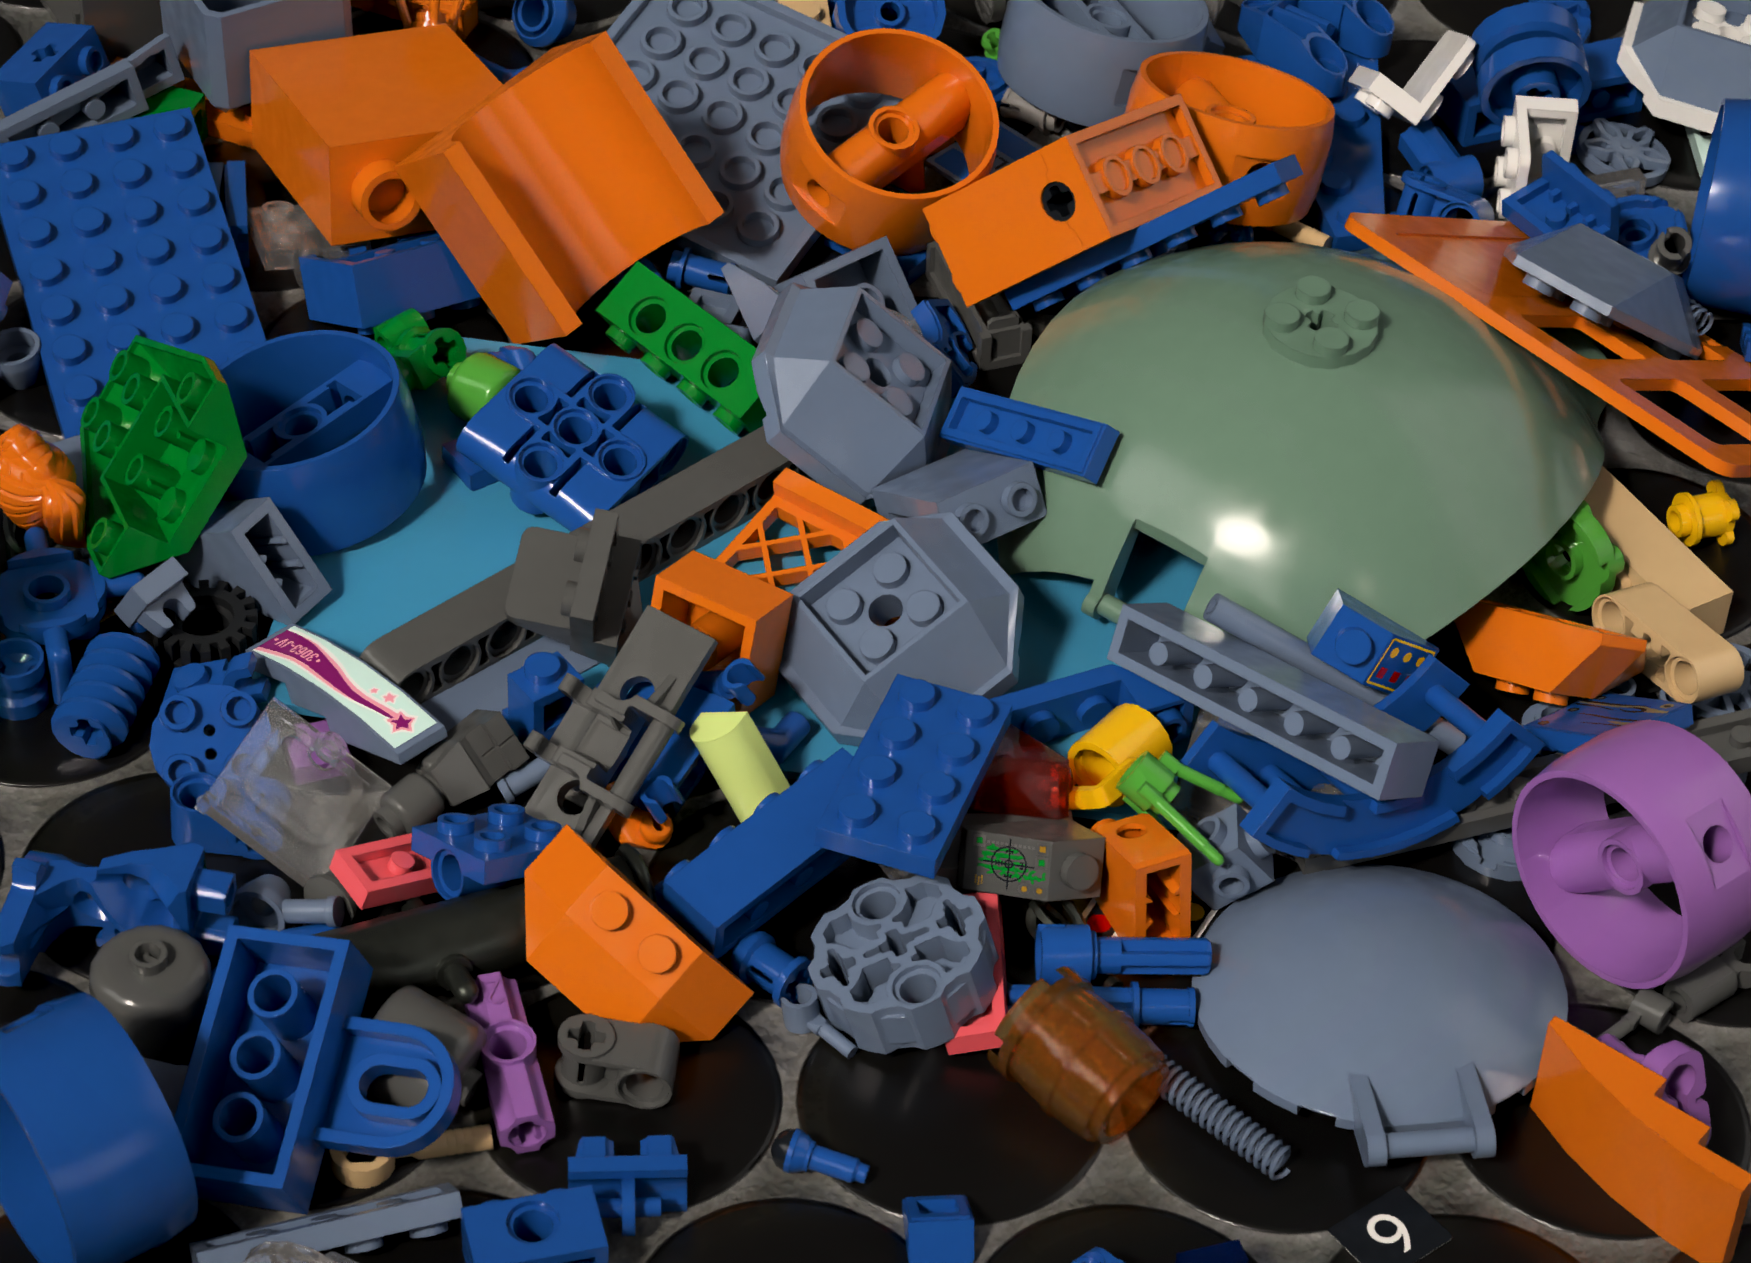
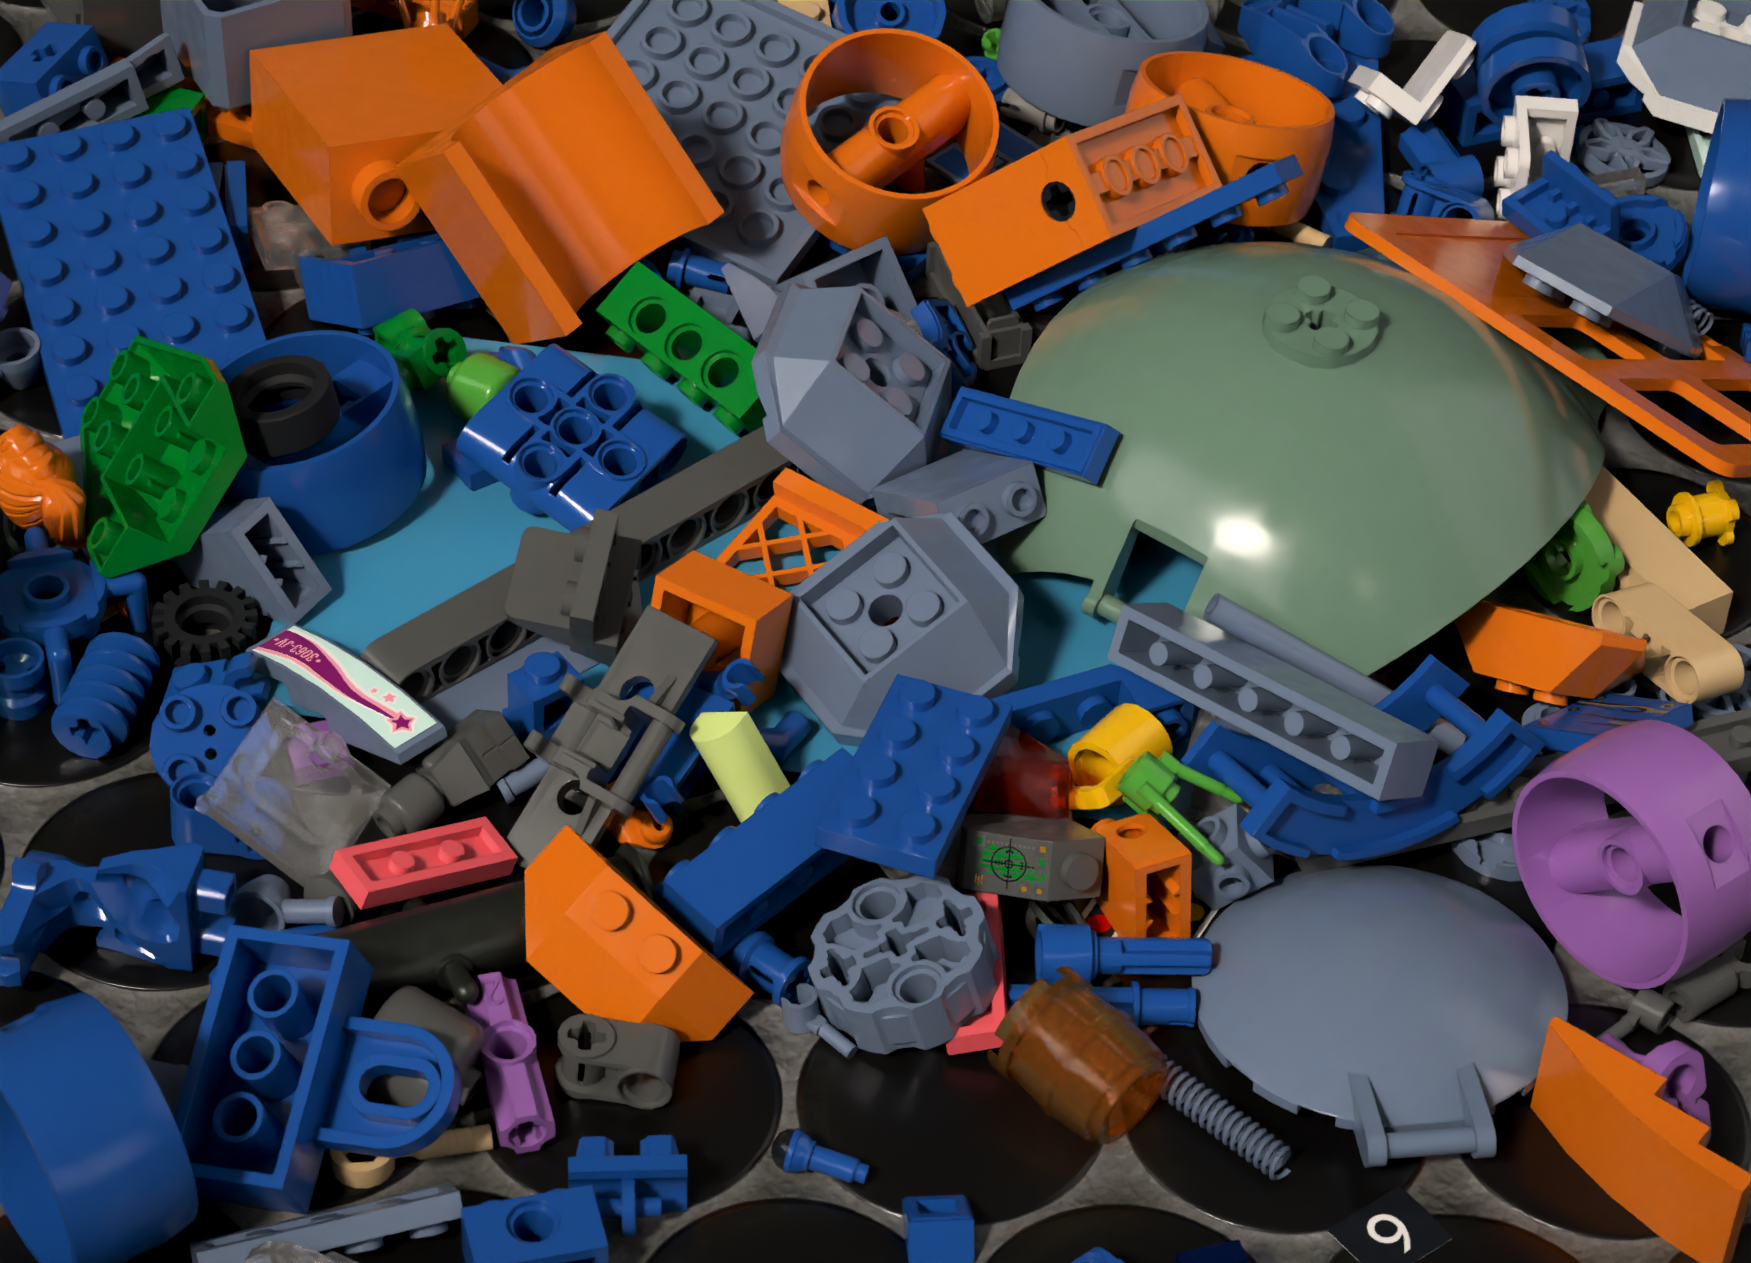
dark grey head [89,925,213,1064] -> none
sand blue tile [114,556,195,638] -> none
blue plate [411,803,562,900] -> none
blue slope [1306,588,1440,694] -> none
dark grey pin [1648,227,1692,276] -> none
none -> black tyre [228,355,340,457]

